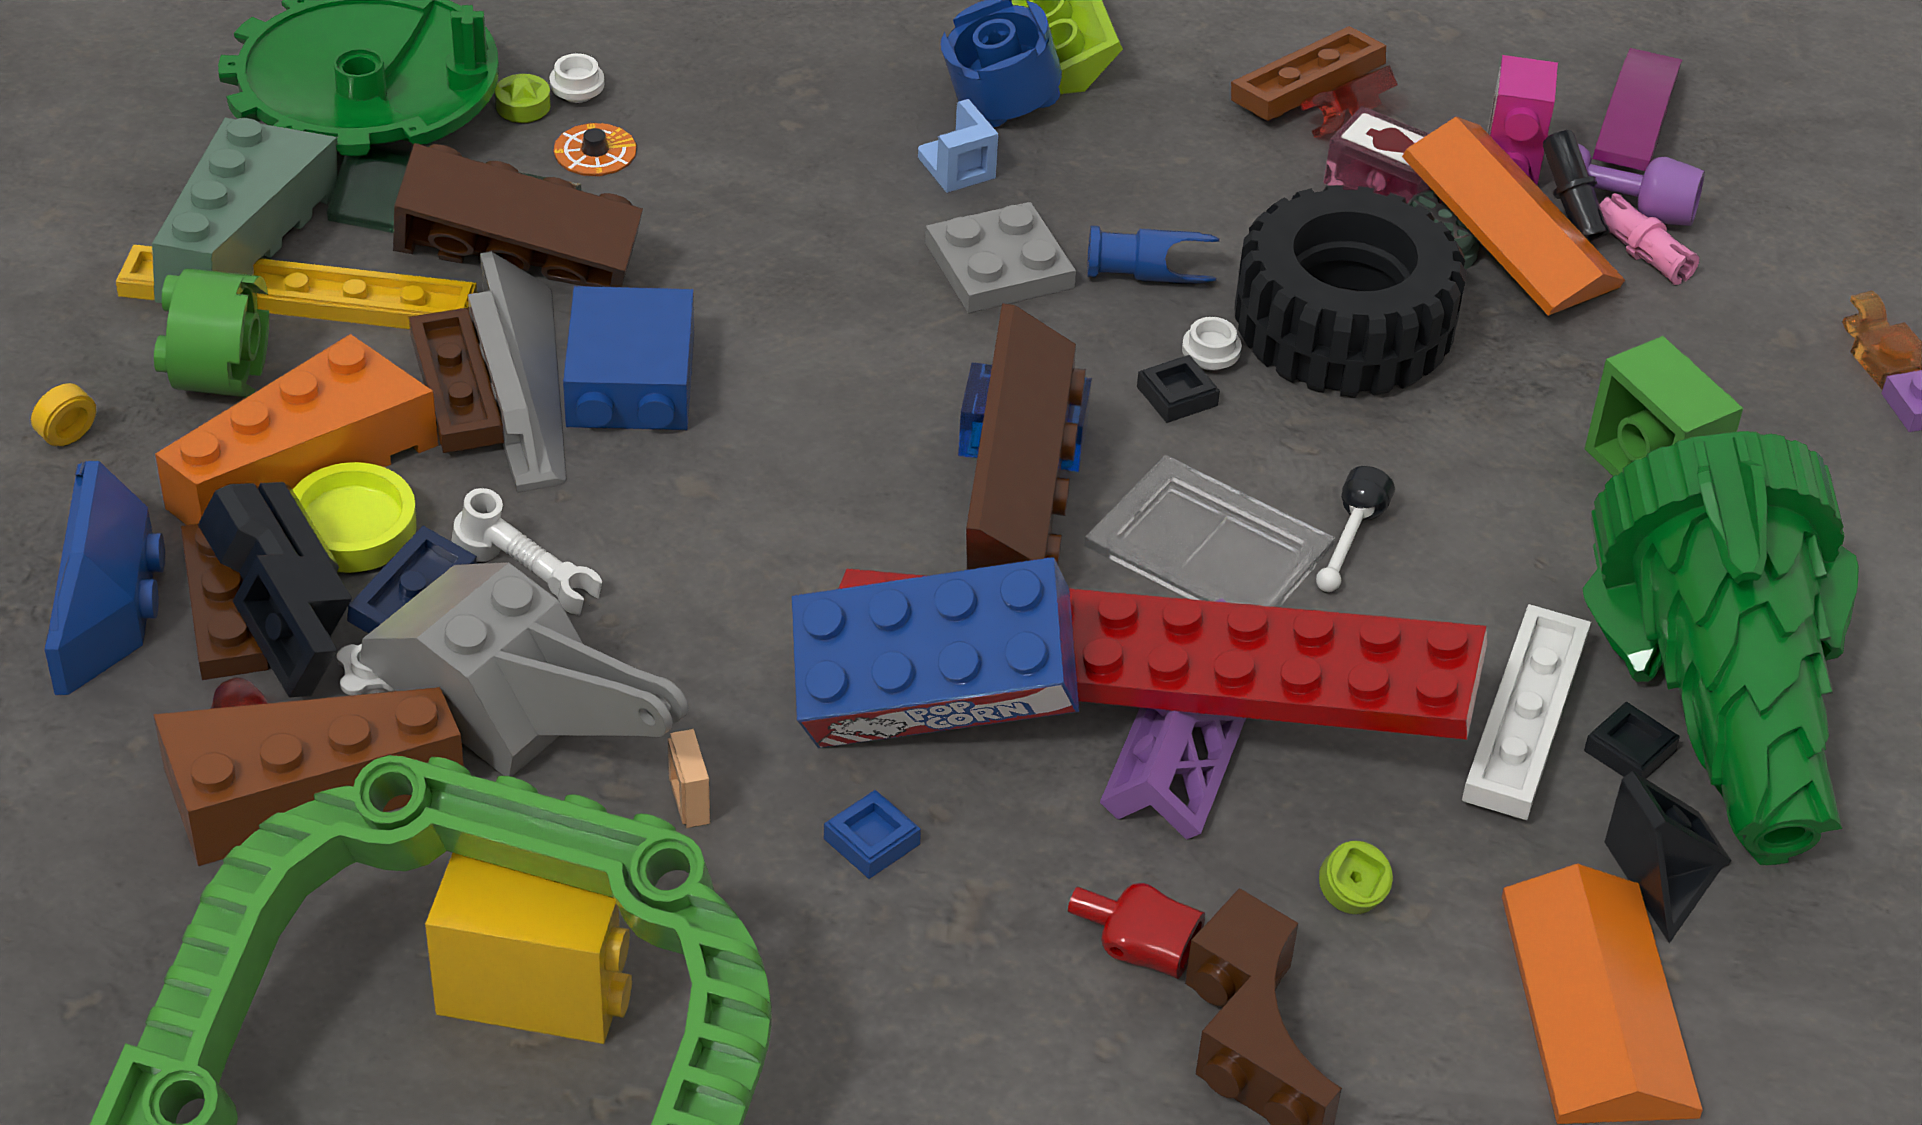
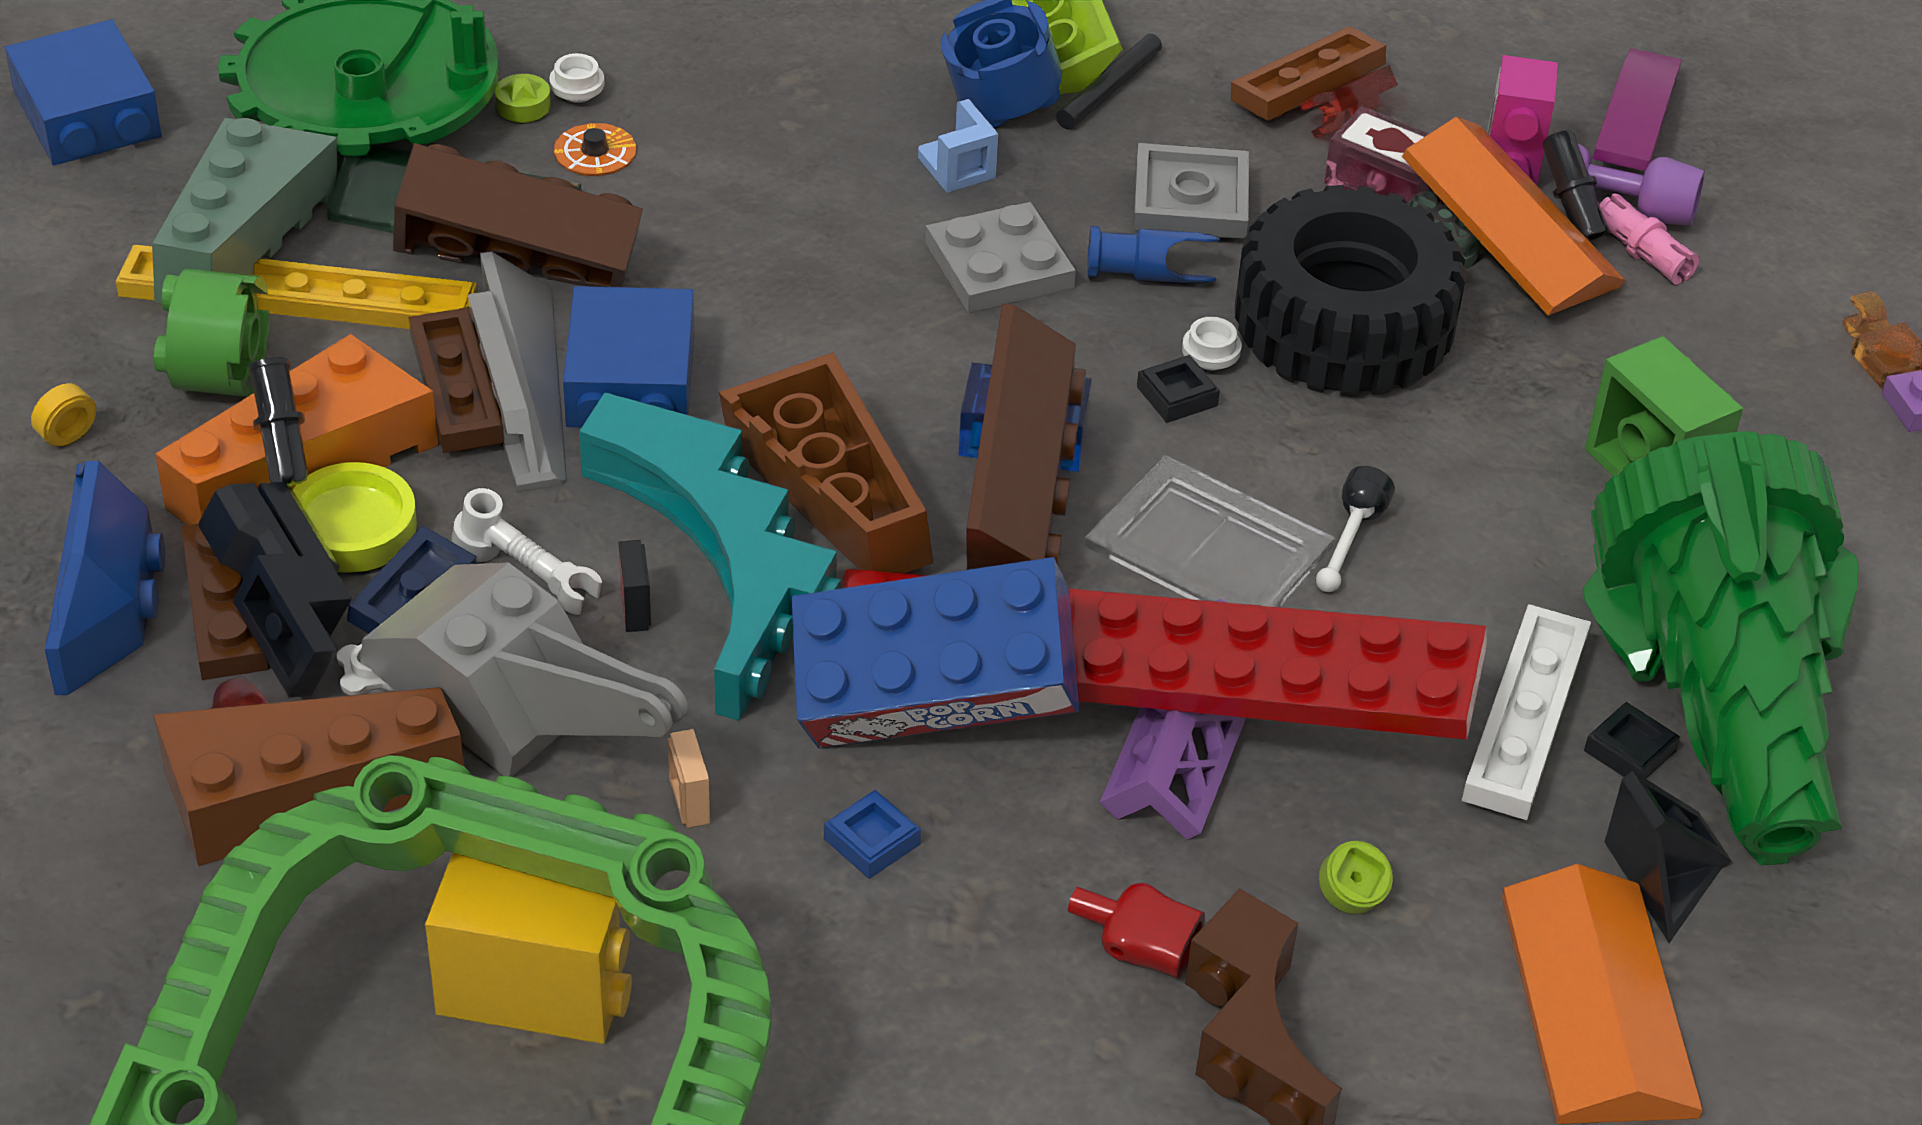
none -> blue brick [4,19,162,166]
none -> black axle [248,357,308,487]
none -> teal arch [579,392,844,721]
none -> black tile [618,540,651,632]
none -> dark orange wedge [719,352,933,574]
none -> black bar [1056,34,1162,130]
none -> light grey plate [1133,143,1249,239]

